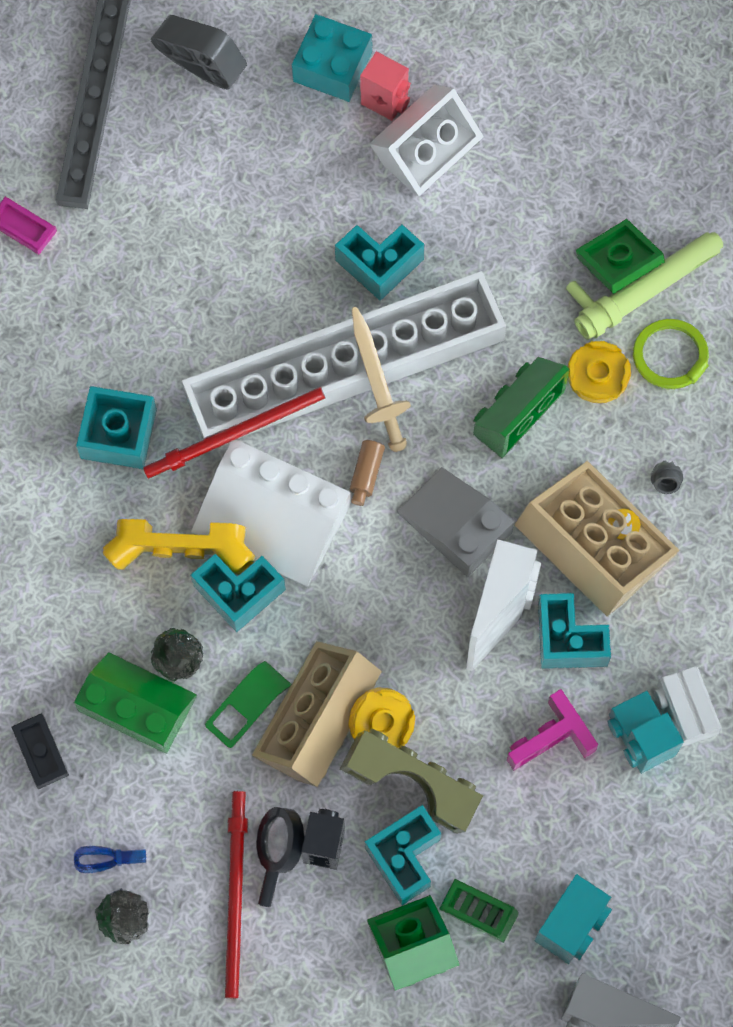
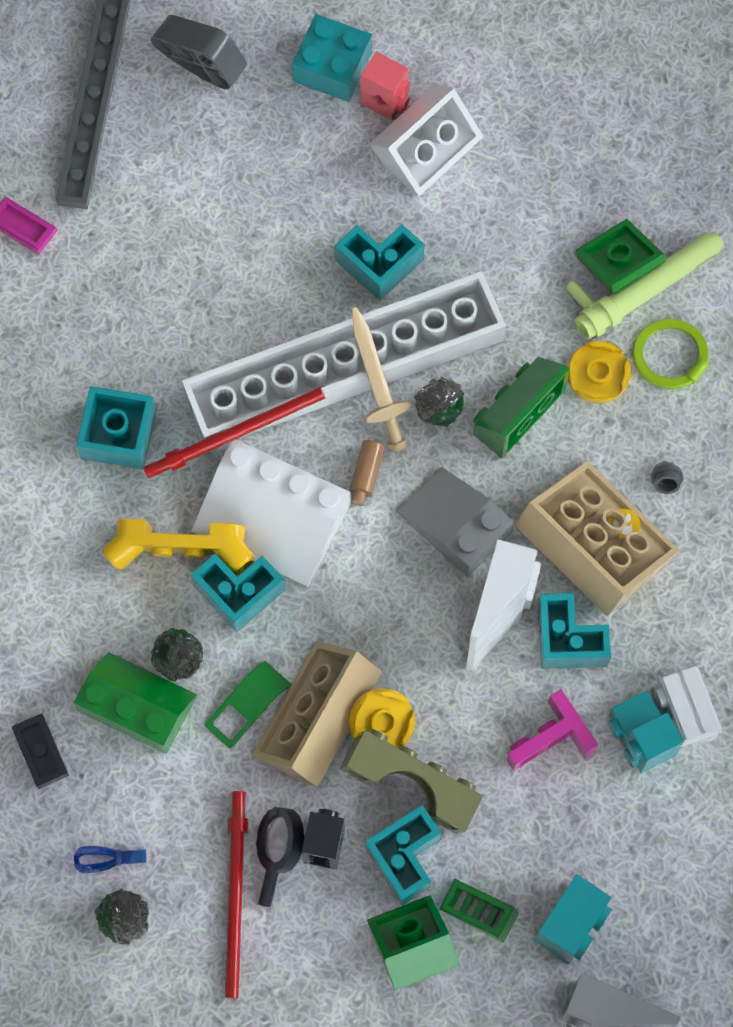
none -> clear smoke piece [414,376,464,427]

